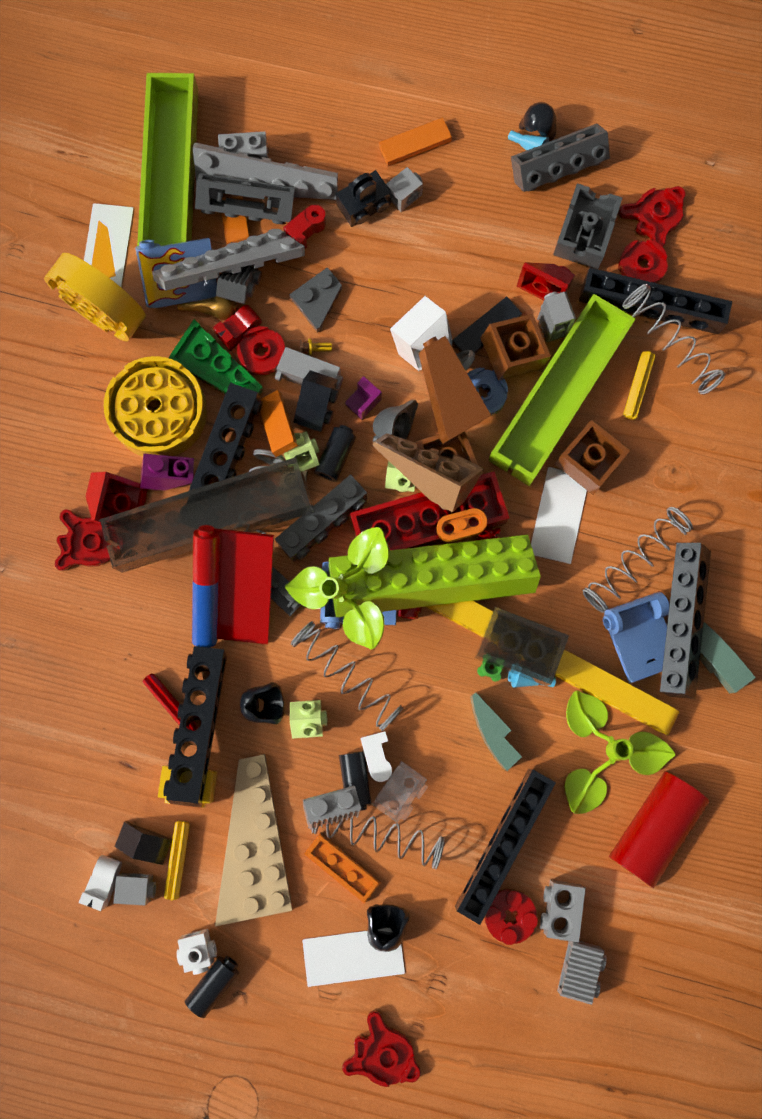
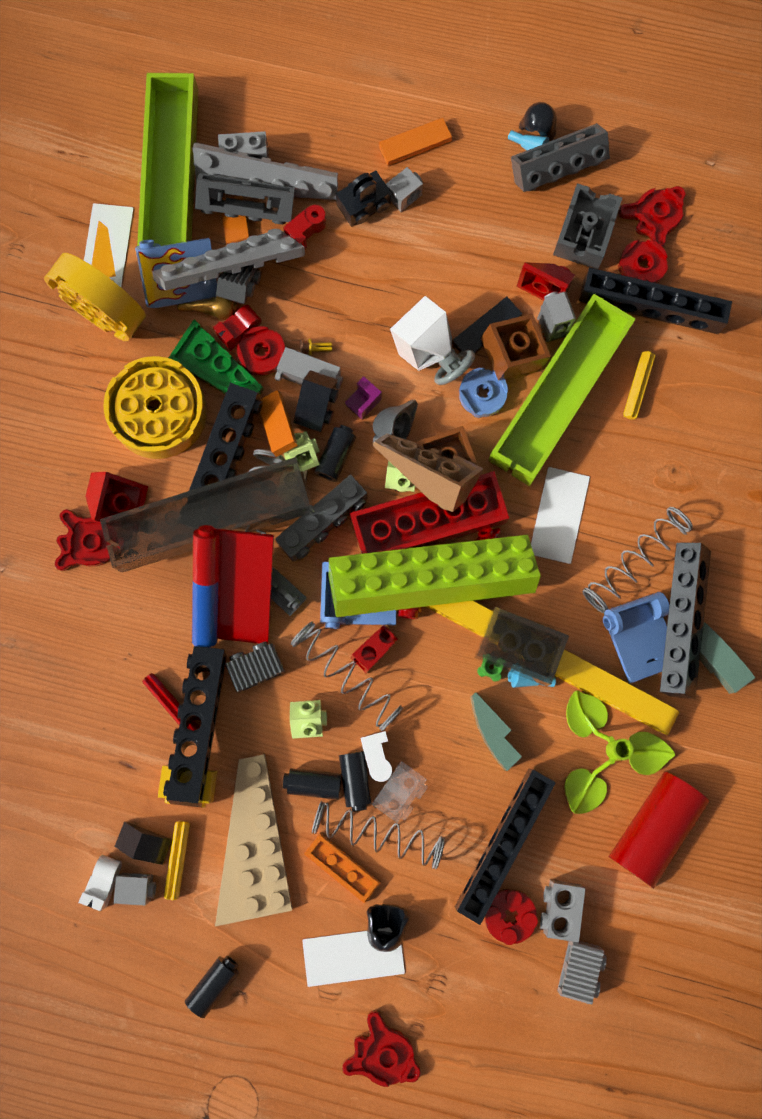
magenta slope [140,453,194,490] -> none
white brick [177,929,217,975] -> none
black hair [240,682,284,724] -> none
lime plant [285,527,390,649] -> none
dark grey wing [289,267,342,333] -> none
light grey brick [303,786,361,830] -> none
dark orange slope [419,336,491,444] -> none
orange plate [436,508,487,542] -> none
dark orange brick [555,420,630,495] -> none
light grey piece [622,284,726,394] -> none
none -> dark grey brick [225,641,285,693]
none -> black brick [283,768,341,800]
none -> red leg [351,625,398,674]

